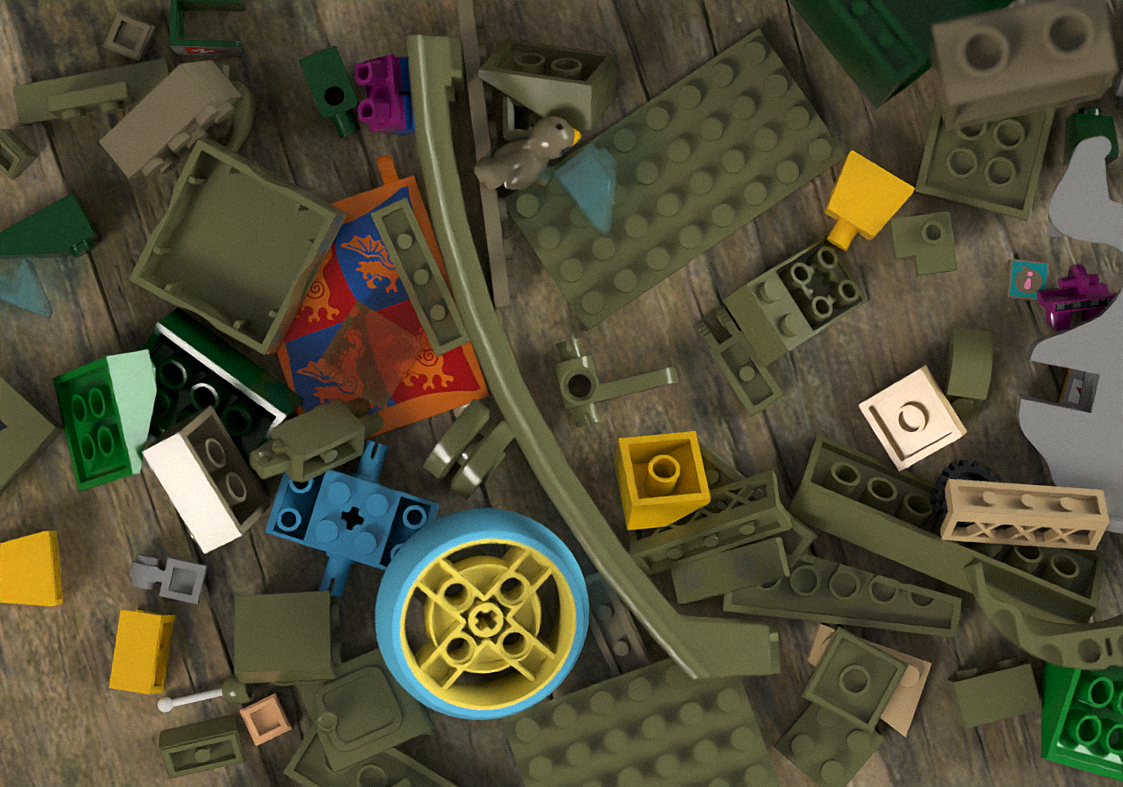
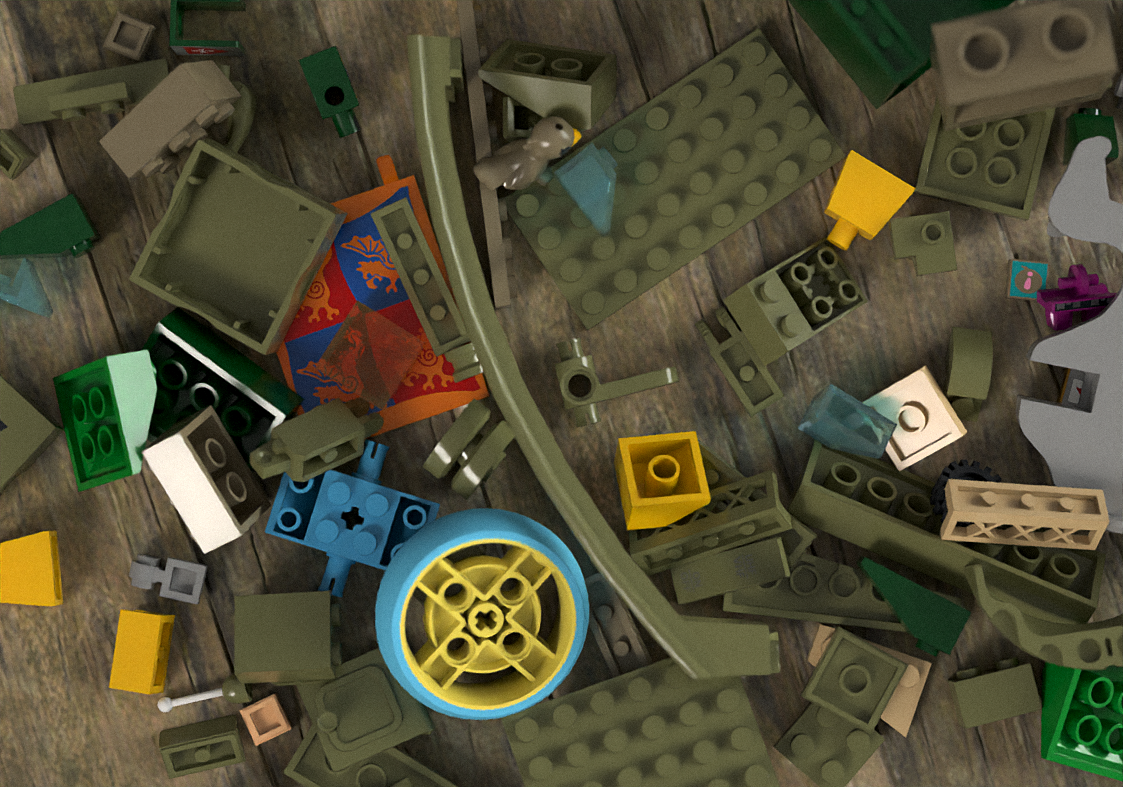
magenta hips [354,54,415,136] -> none
none -> olive wheel [444,342,484,383]
none -> clear light blue slope [798,384,897,459]
none -> dark green slope [857,556,972,657]

